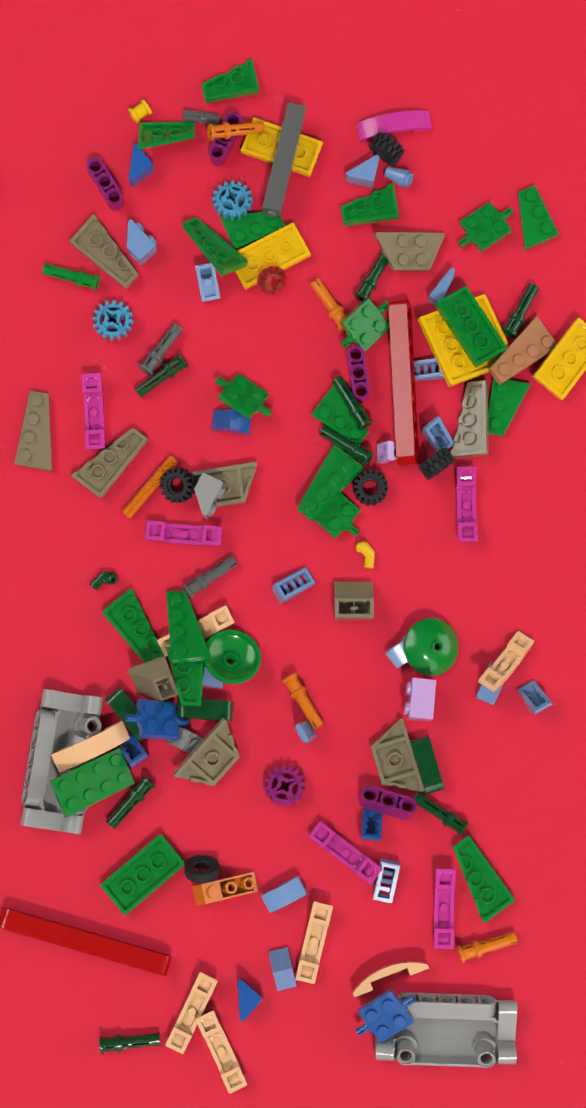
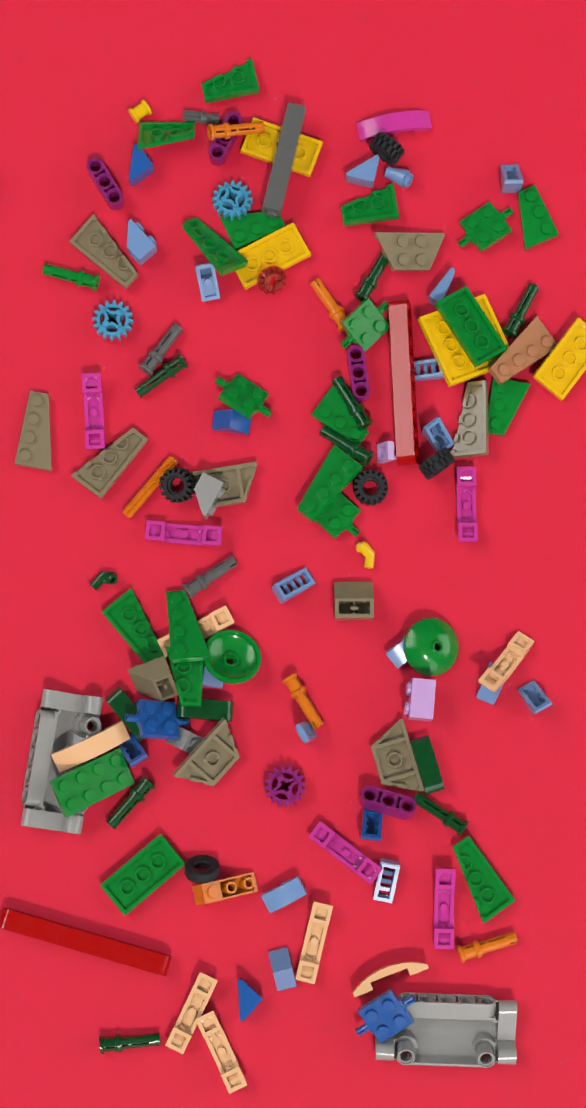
none -> medium blue slope [500,164,523,193]

